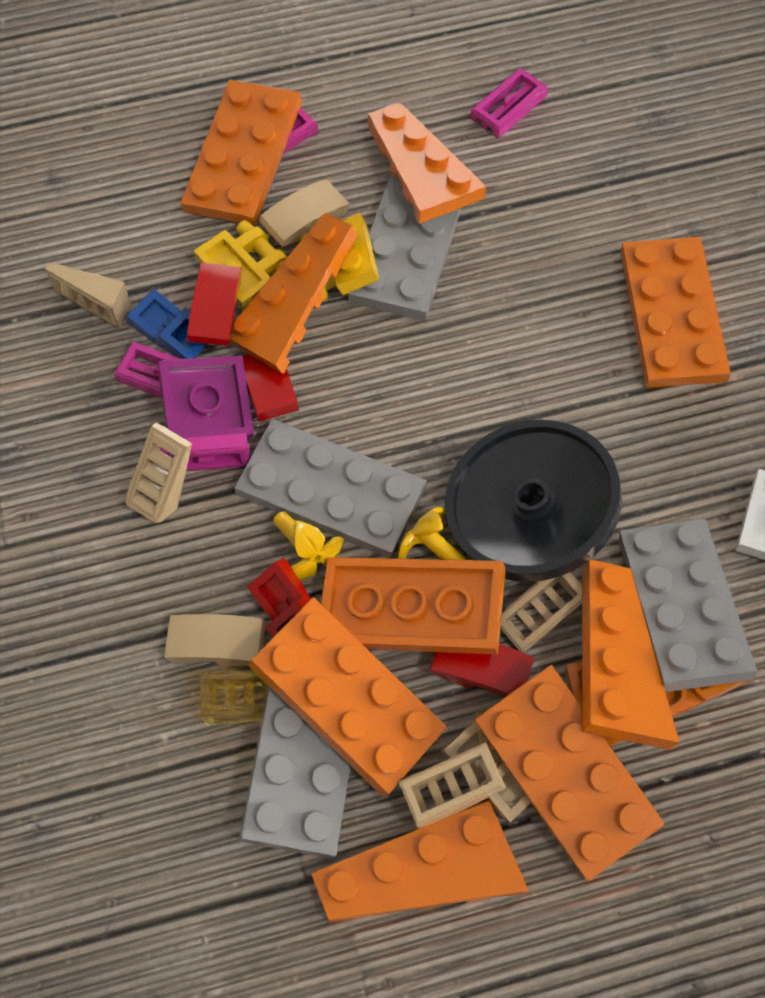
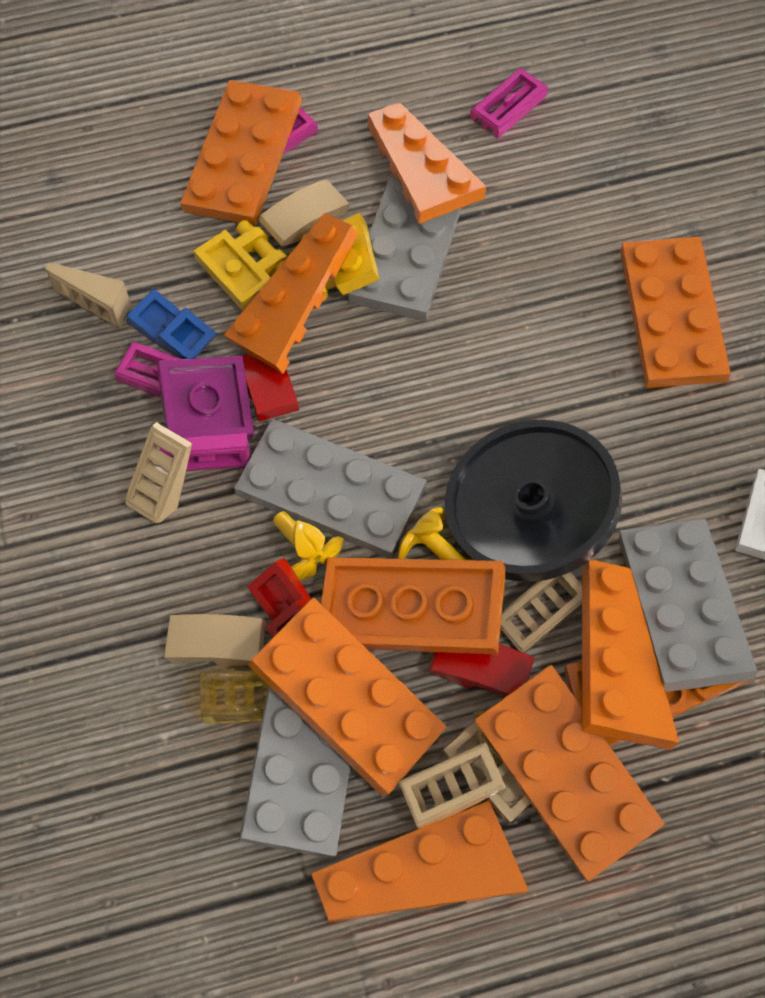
red slope [187,263,241,346] -> none

